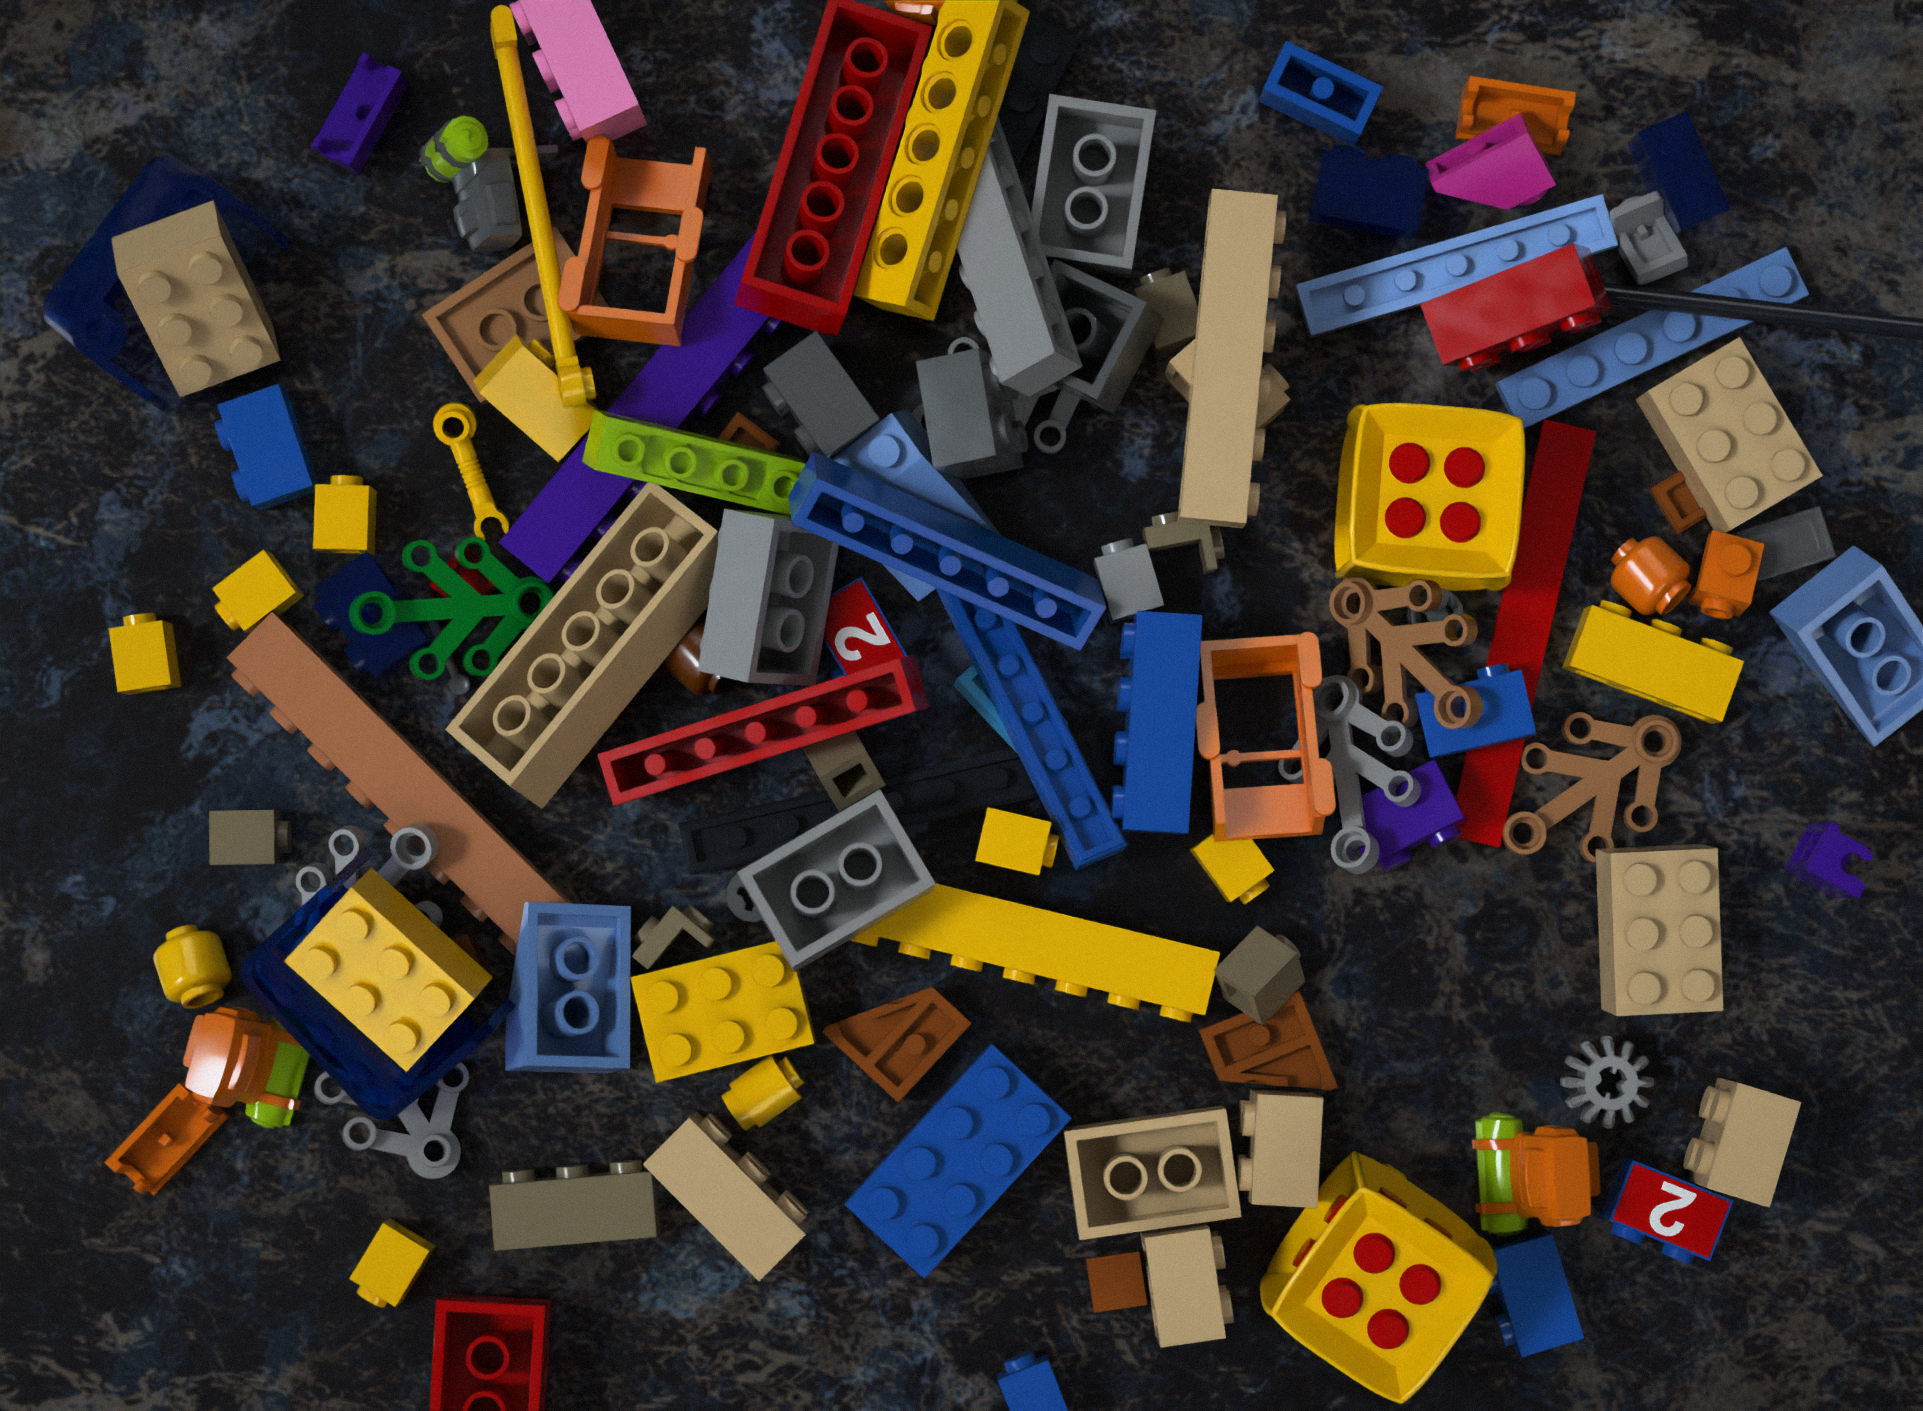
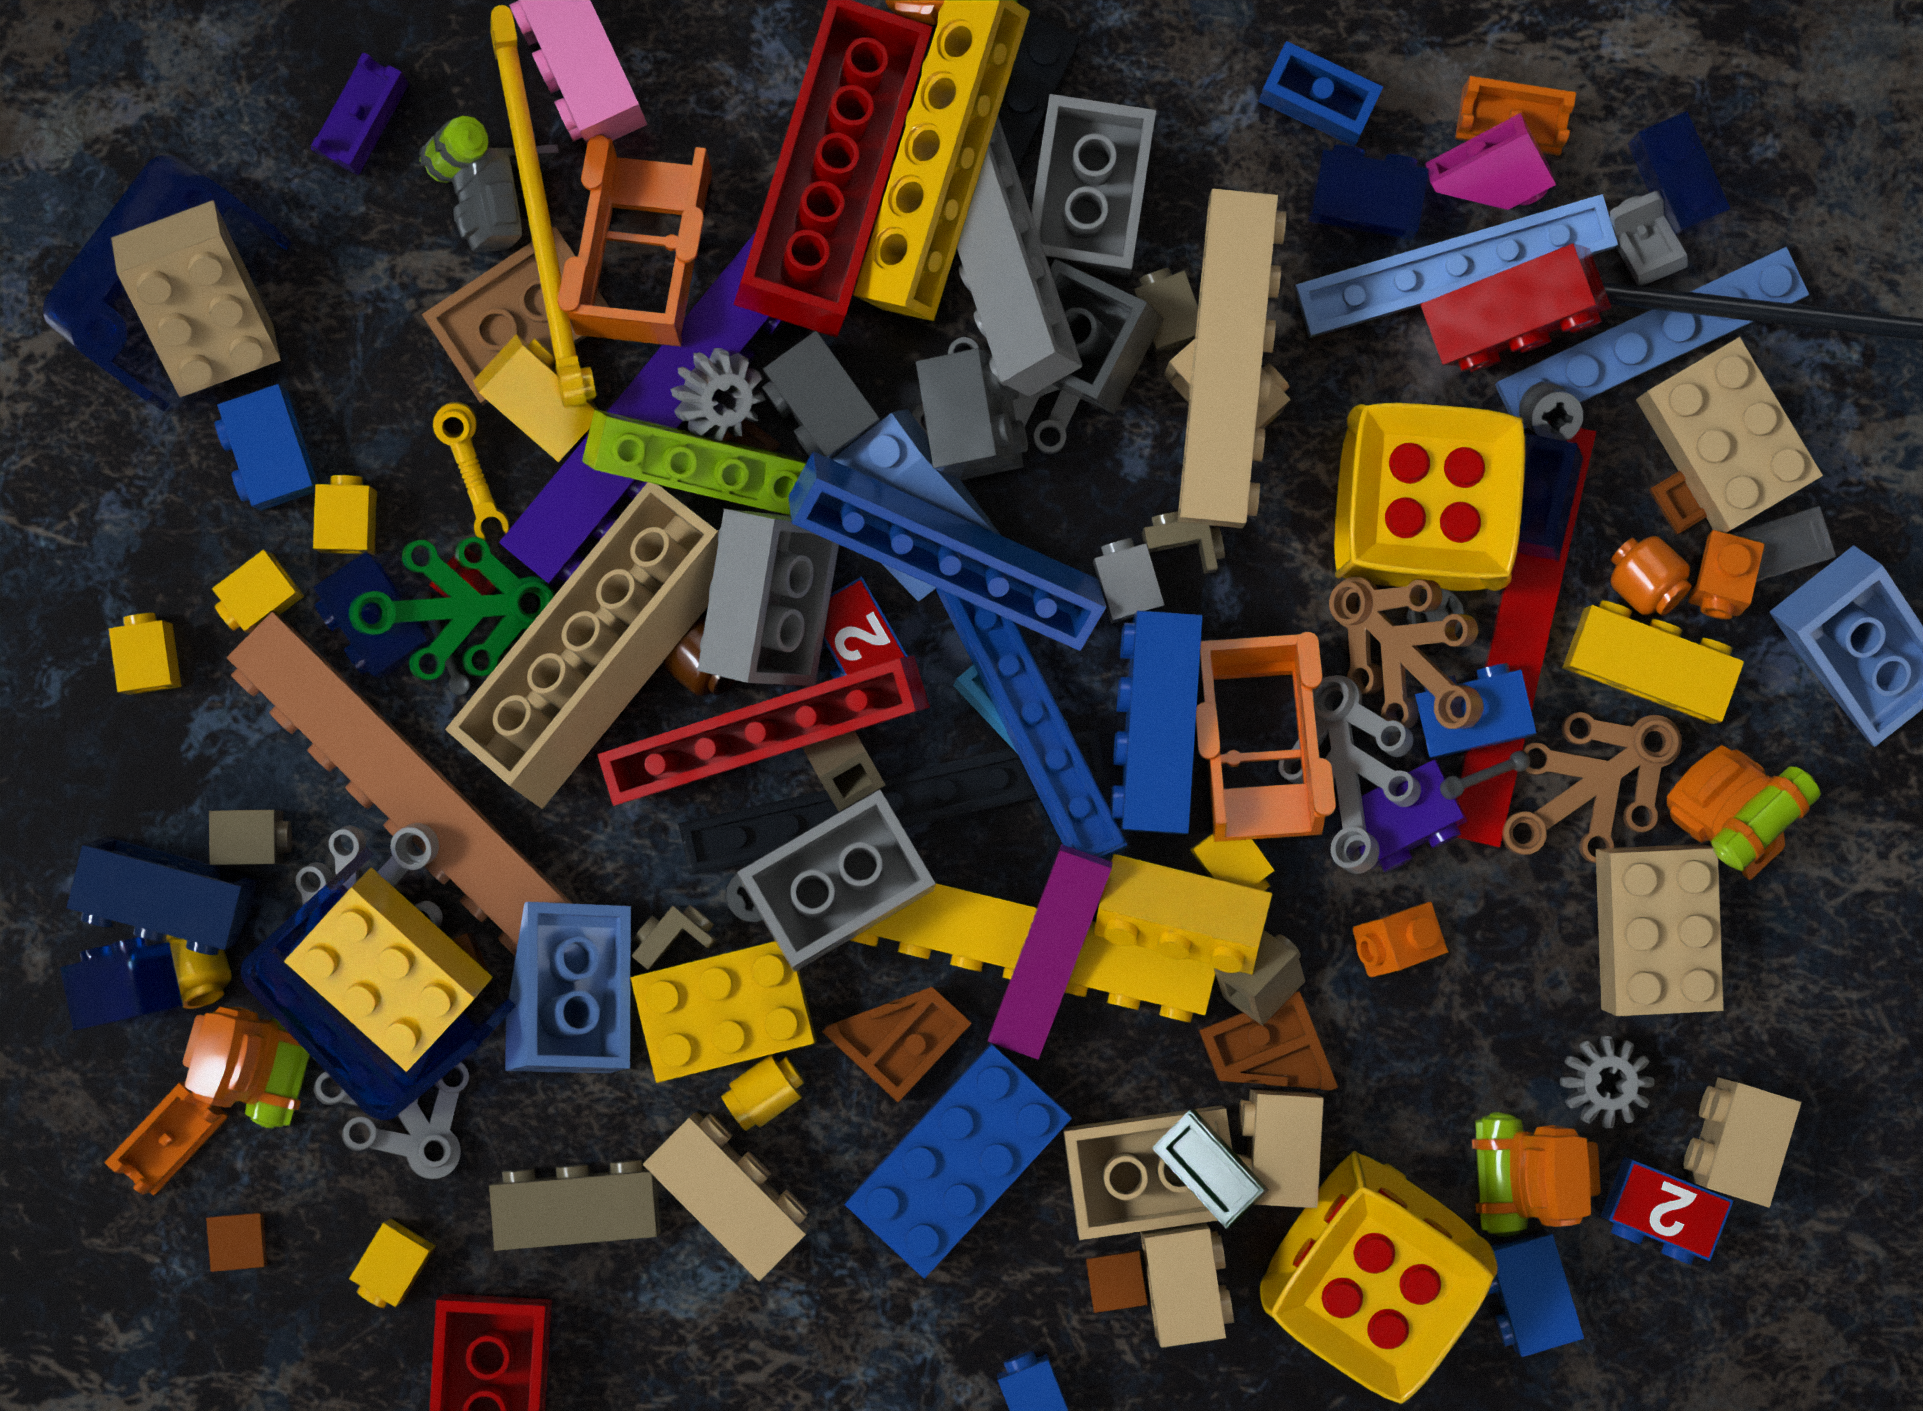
yellow brick [975,807,1059,876] -> none
dark purple hinge [1784,821,1873,898] -> none
none -> clear blue brick [60,937,183,1031]
none -> dark blue slope [67,836,263,955]
none -> dark orange tile [206,1212,267,1272]
none -> light grey gear [670,348,766,442]
none -> magenta tile [988,844,1113,1060]
none -> yellow brick [1094,854,1272,975]
none -> tile [1152,1109,1269,1228]
none -> orange bracket [1353,901,1448,977]
none -> dark grey hinge [1440,751,1530,800]
none -> clear blue brick [1517,433,1584,561]
none -> dark grey wheel [1519,381,1583,444]
none -> orange piece [1667,745,1821,880]

